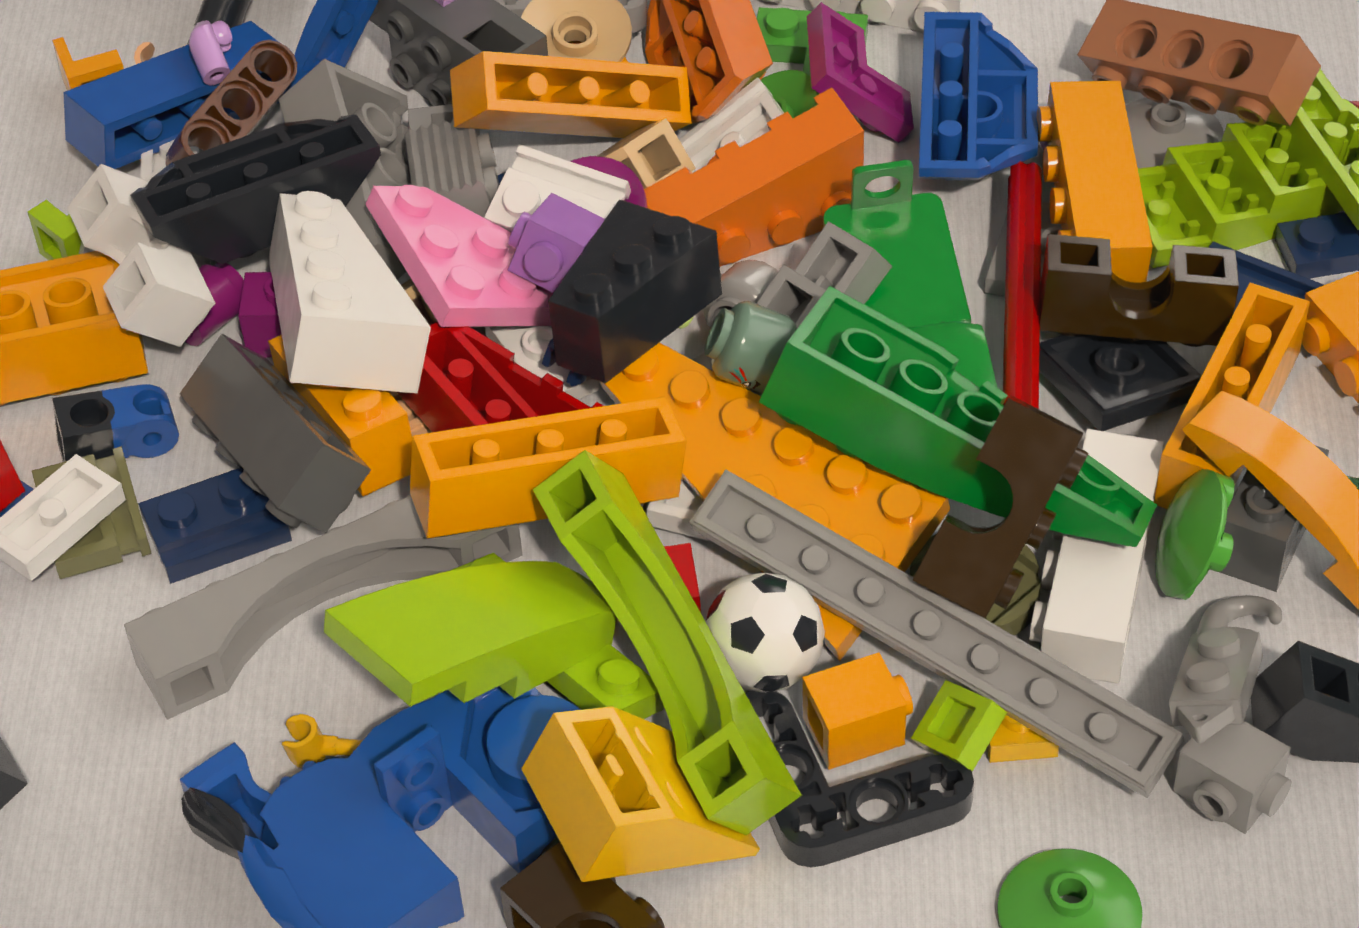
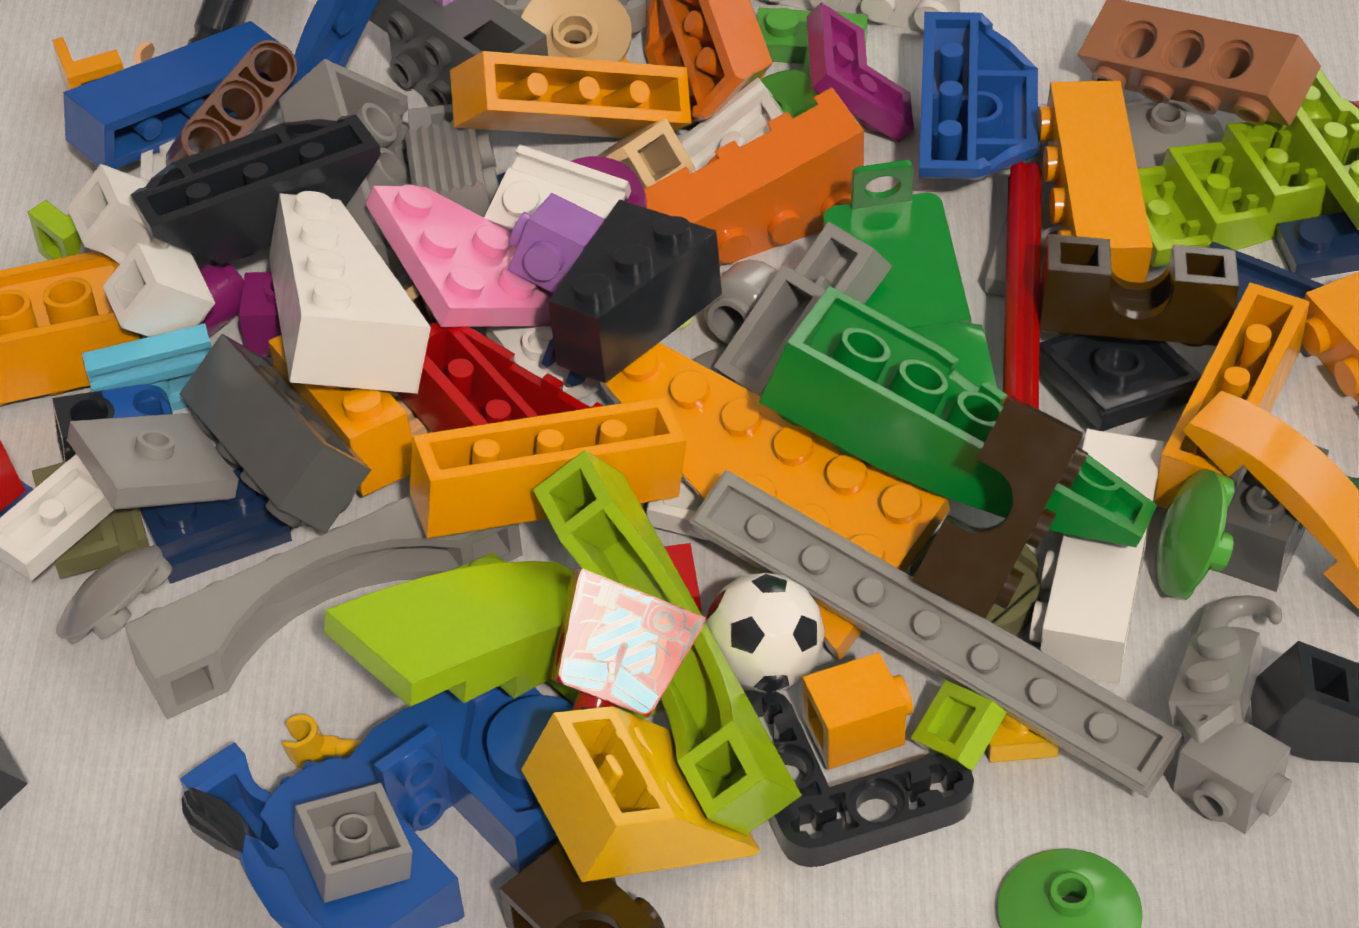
lavender arm [189,20,233,85] -> none
sand green head [704,301,797,394] -> none
none -> light grey dish [56,545,173,644]
none -> light grey plate [67,413,239,510]
none -> medium azure plate [82,323,211,411]
none -> light grey piece [294,783,413,903]
none -> torso [551,568,706,717]

